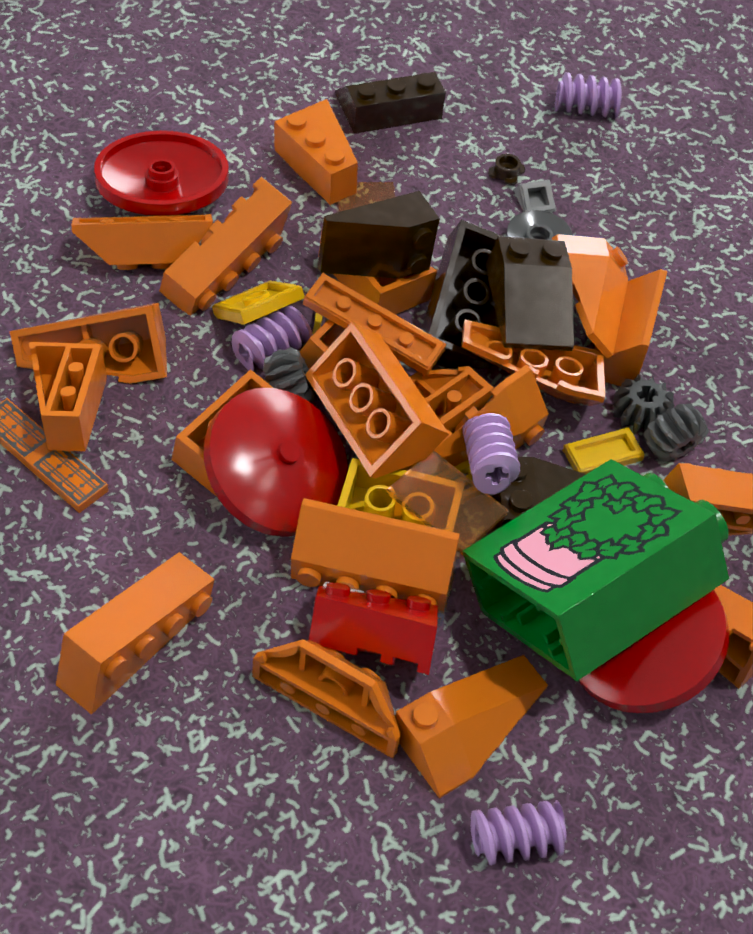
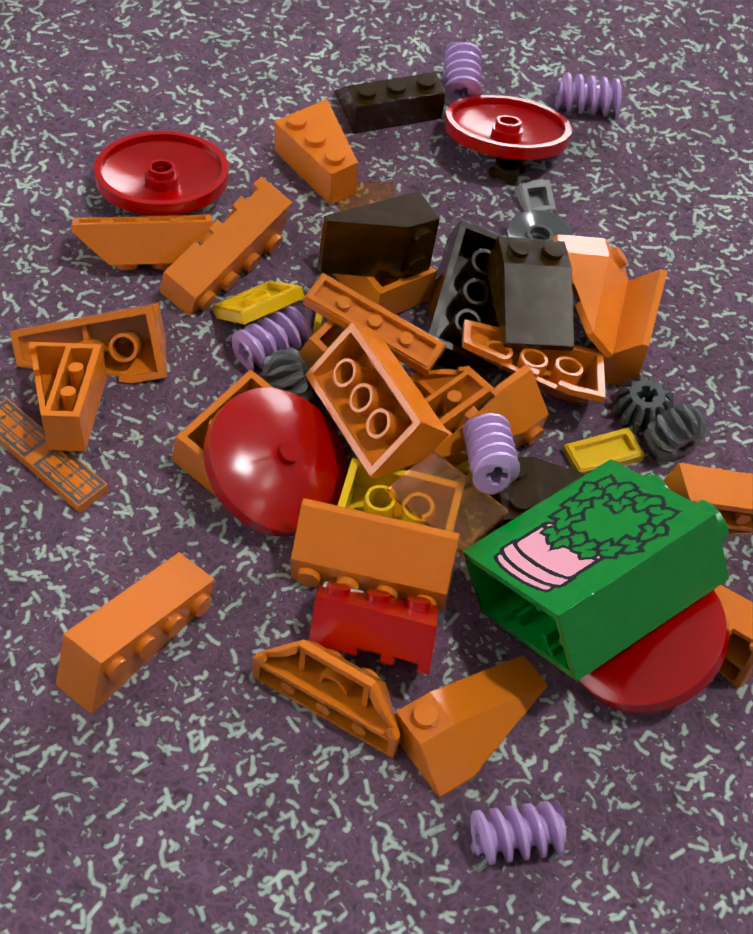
none -> lavender piece [443,41,482,105]
none -> red dish [444,95,572,160]

